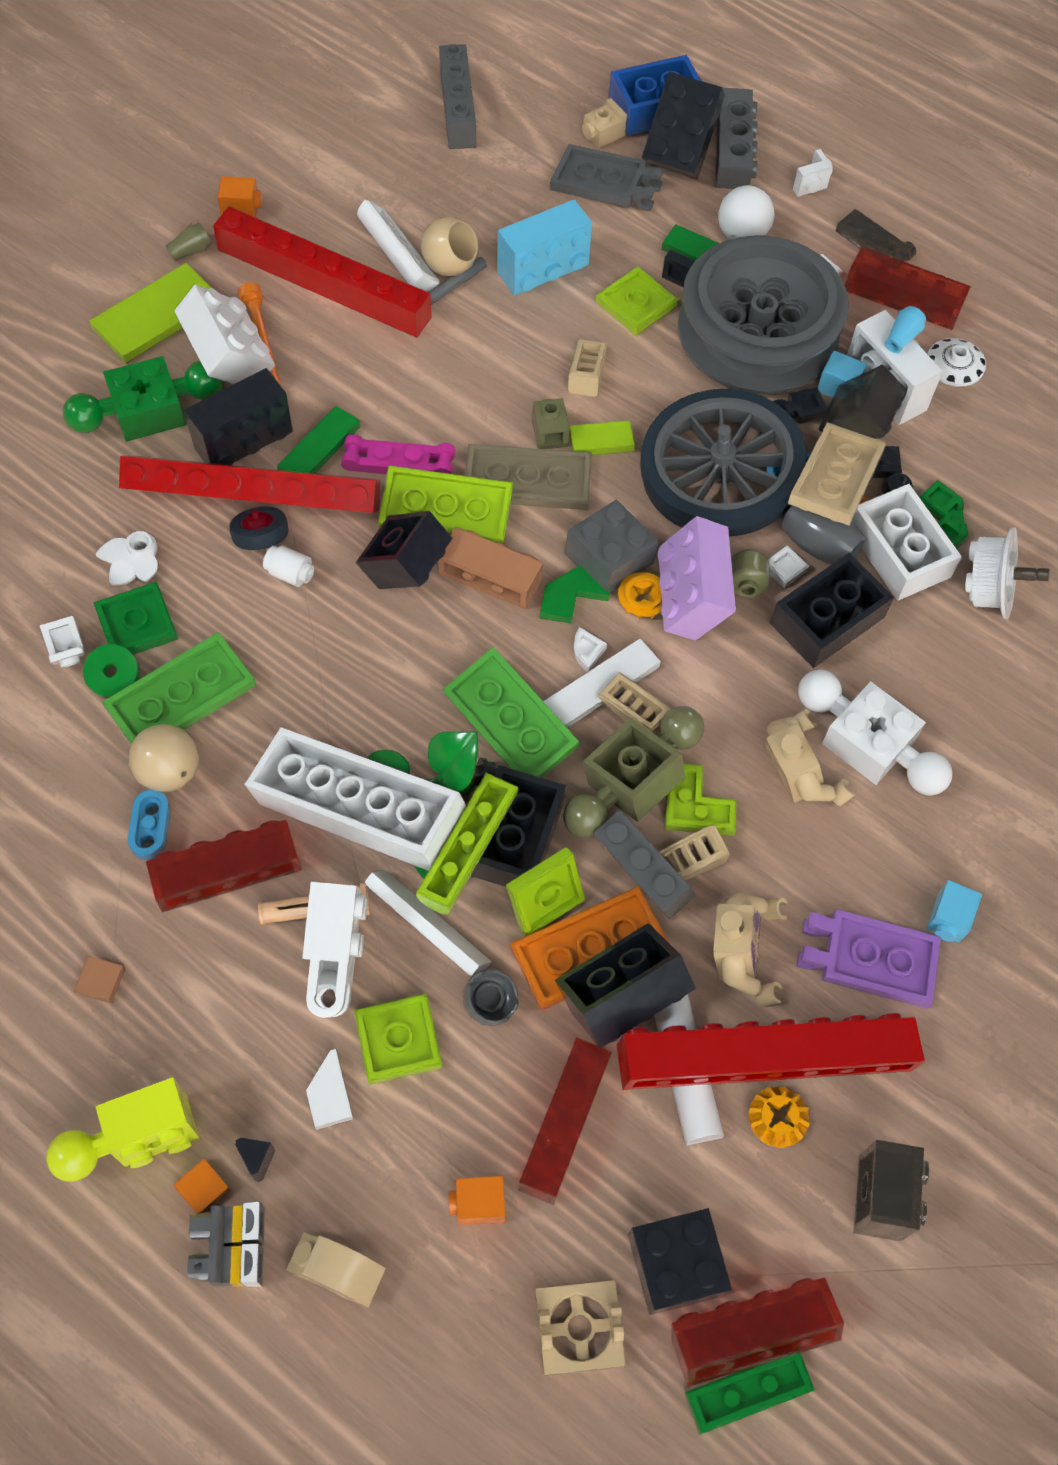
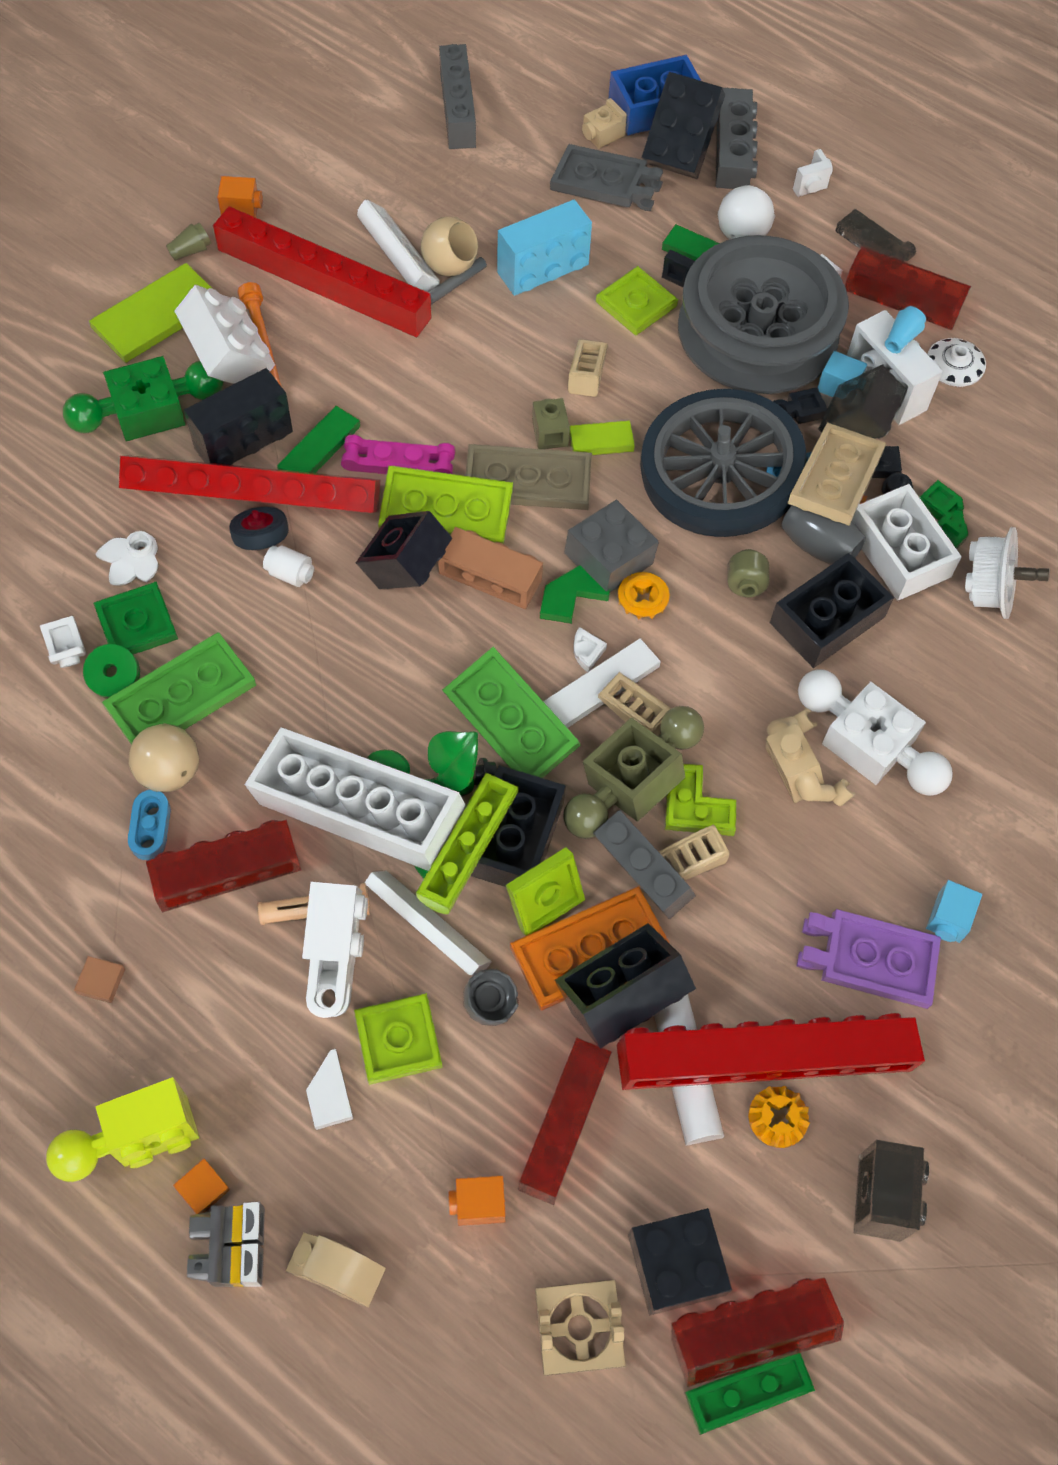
black slope [235,1138,275,1182] -> none
lavender brick [658,516,736,641] -> none
tan torso [713,893,787,1007] -> none
white tile [768,545,809,589] -> none

